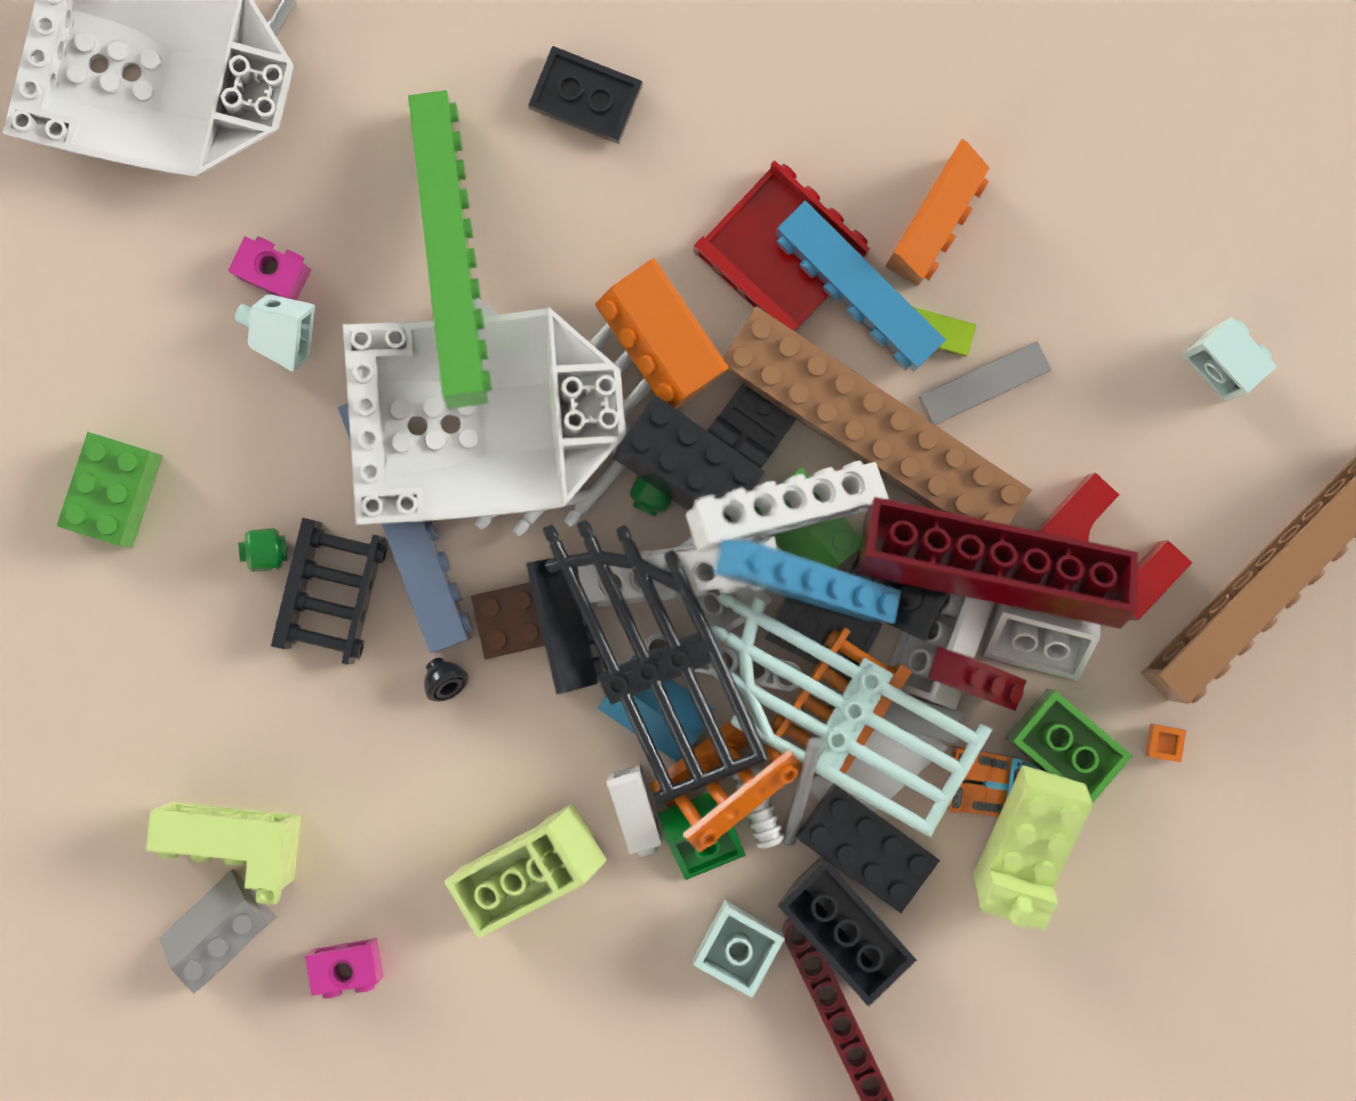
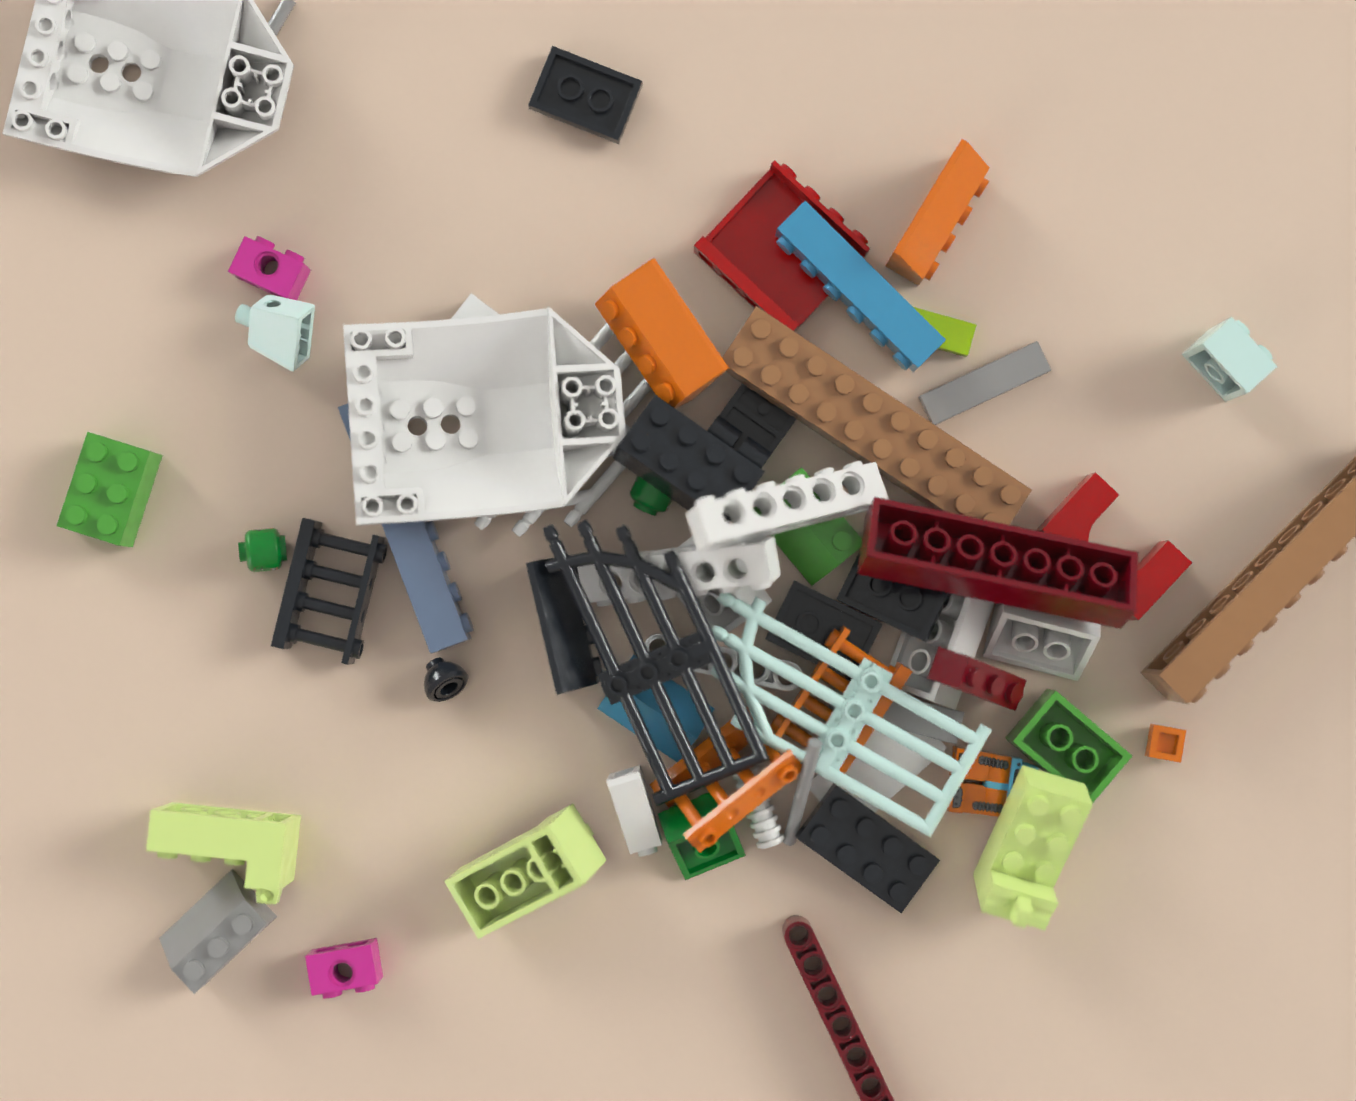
bright green brick [408,90,492,409] -> none
reddish brown plate [471,582,545,659] -> none
light aqua brick [693,899,785,998] -> none
dark azure brick [715,539,901,624] -> none
black slope [777,857,917,1007] -> none

